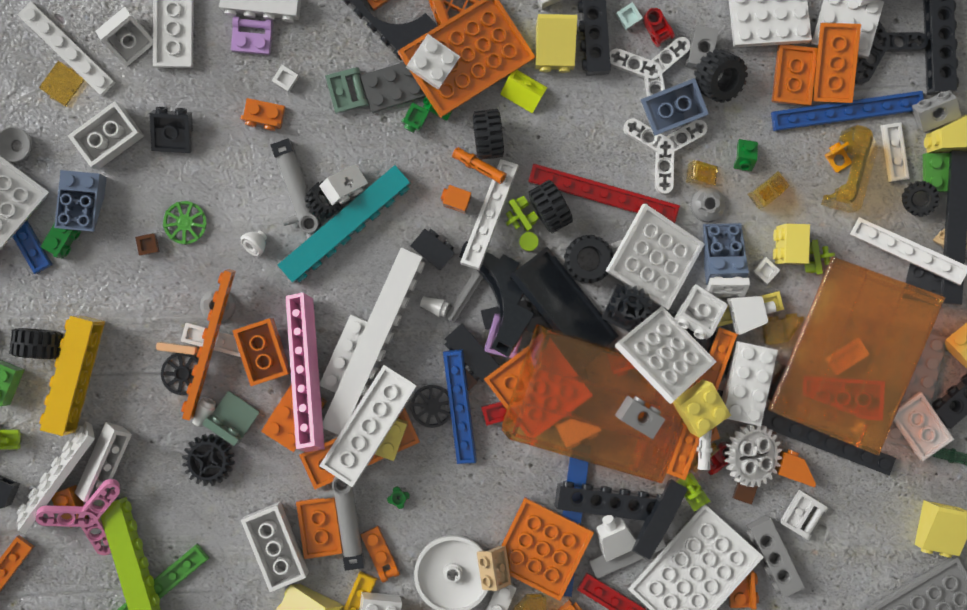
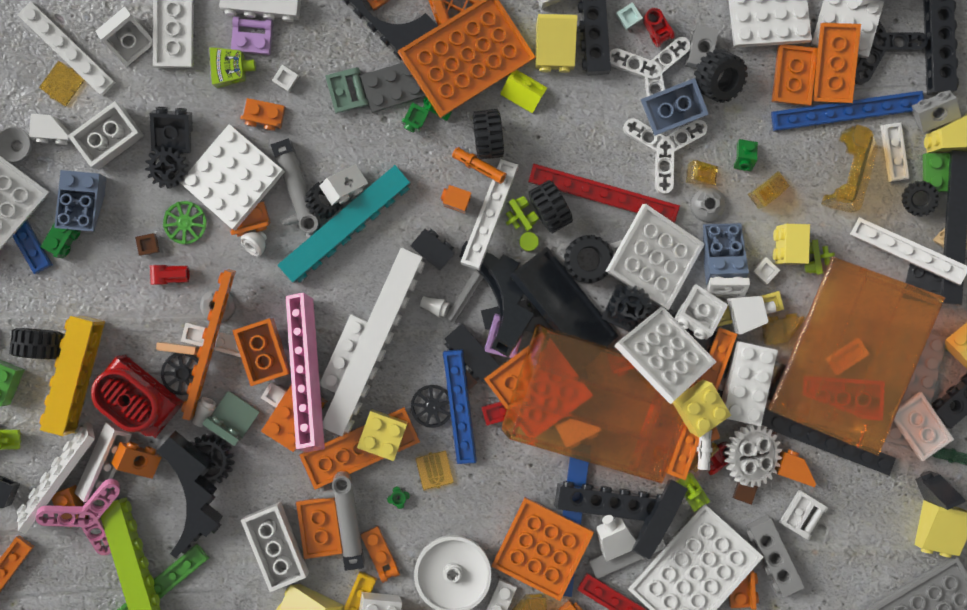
white plate [319,365,418,487] -> none
white plate [406,34,460,89] -> none
tan bracket [477,546,511,591] -> none
light grey brick [615,395,665,439] -> none
light orange bracket [824,142,852,173] -> none
none -> white slope [29,114,72,145]
none -> red brick [91,355,184,438]
none -> orange brick [111,441,162,479]
none -> black gear [145,146,189,189]
none -> red piece [150,265,190,285]
none -> black arch [157,430,223,558]
none -> white plate [179,124,285,230]
none -> lime torso [209,47,256,88]
none -> orange bracket [230,201,271,237]
none -> white plate [261,381,287,408]
none -> clear yellow piece [415,450,454,490]
none -> black slope [915,471,966,510]

